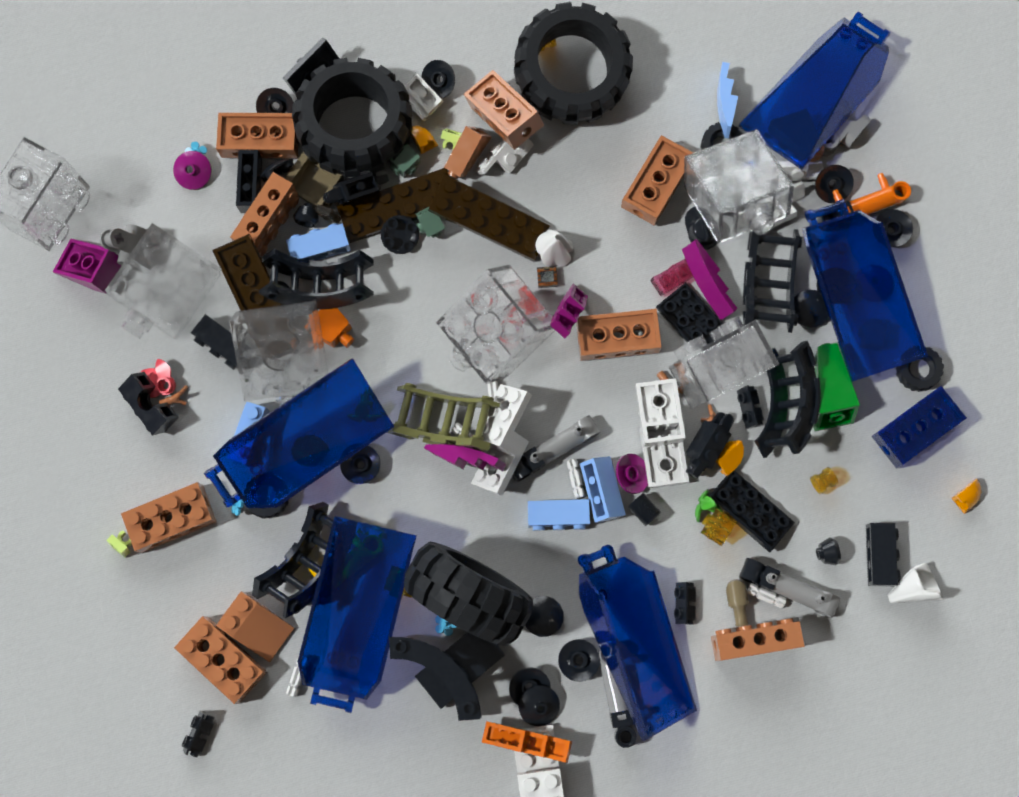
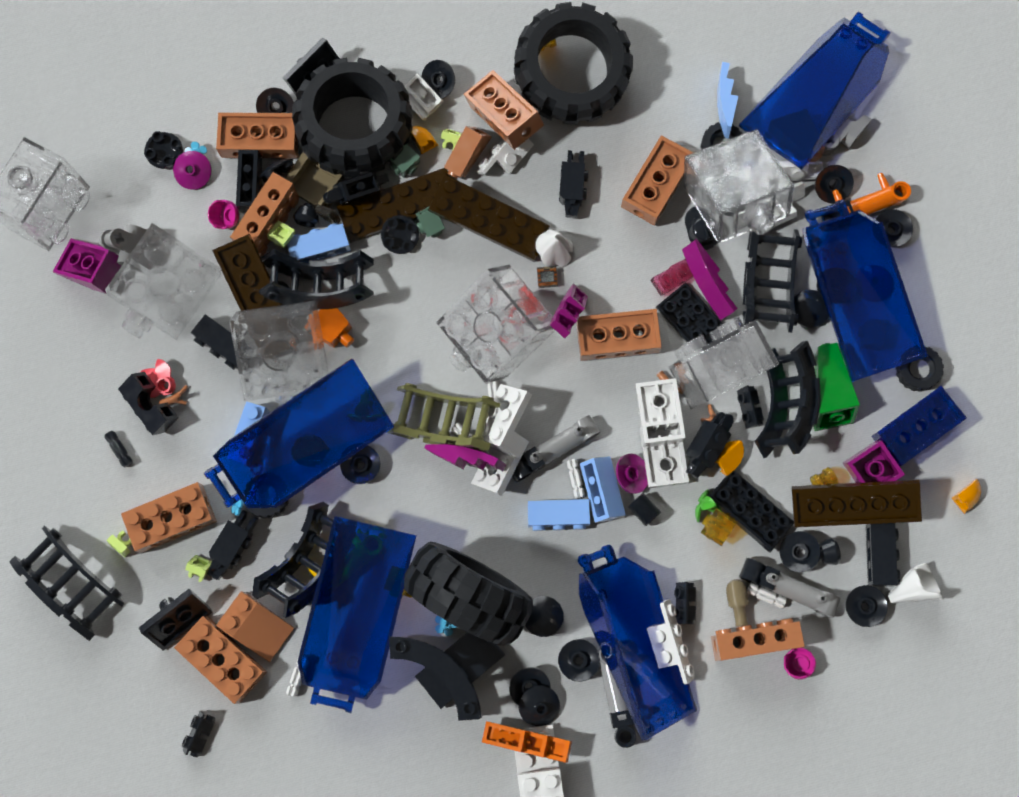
none -> black fence [9,525,124,641]
none -> black axle [104,431,133,468]
none -> black plate [139,589,213,651]
none -> black dish [144,131,183,169]
none -> yellowish green tile [185,555,212,582]
none -> dark pink hair [207,200,240,229]
none -> black hinge [207,510,258,580]
none -> yellowish green tile [267,221,295,248]
none -> black hinge [559,150,588,218]
none -> white bracket [647,599,694,685]
none -> black dish [780,531,821,573]
none -> dark pink hair [784,648,816,680]
none -> dark brown plate [792,480,922,527]
none -> magenta brick [843,440,905,483]
none -> black dish [846,585,888,627]

